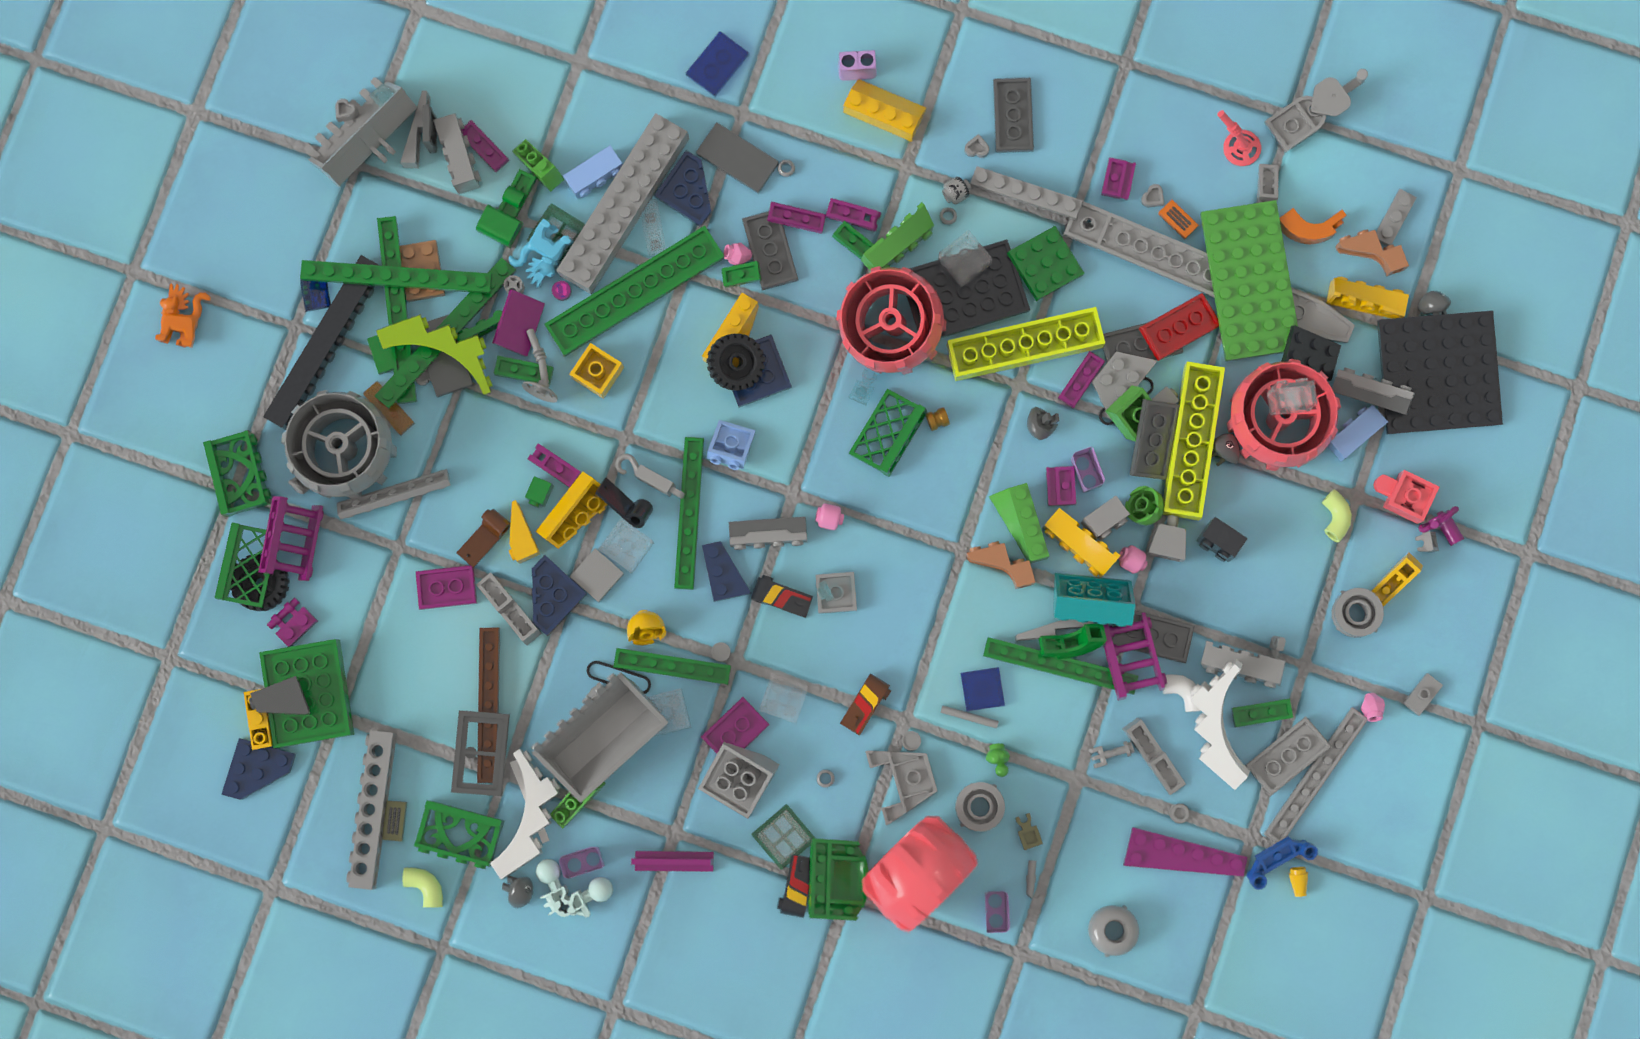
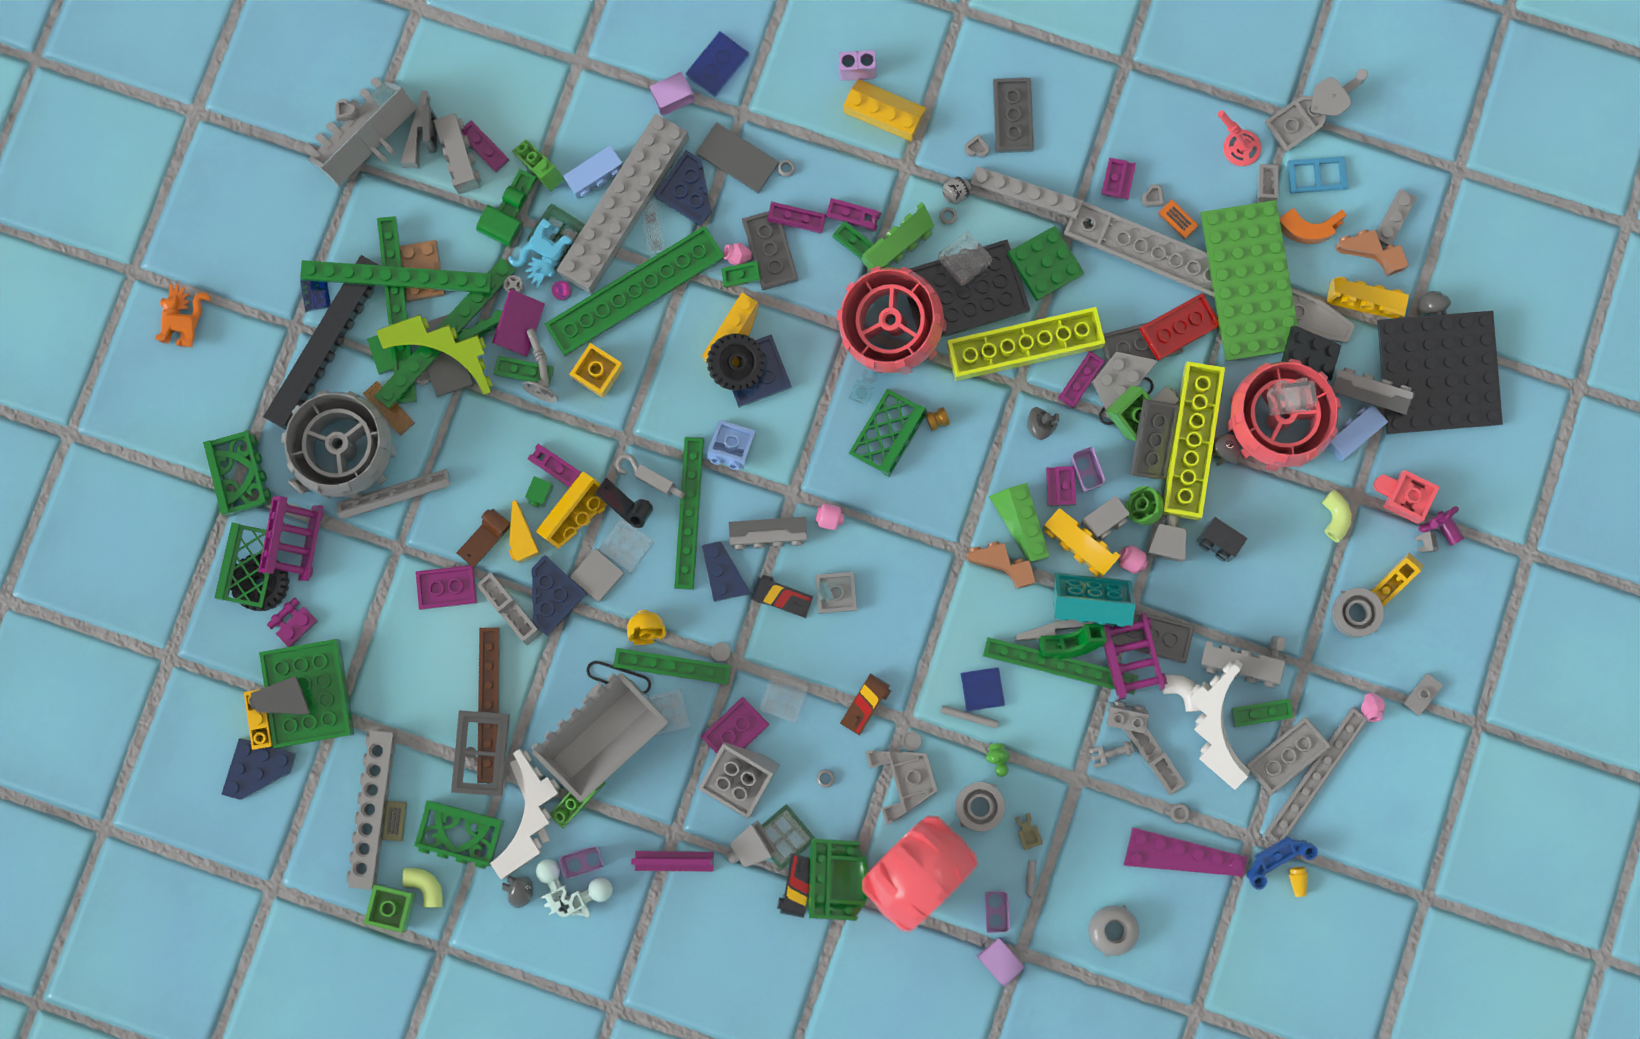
none -> bright green brick [364,884,416,933]
none -> lavender piece [649,72,695,116]
none -> light grey torso [727,820,777,867]
none -> lavender piece [976,938,1024,987]
none -> light grey bracket [1107,700,1149,733]
none -> dark azure window [1287,157,1348,194]

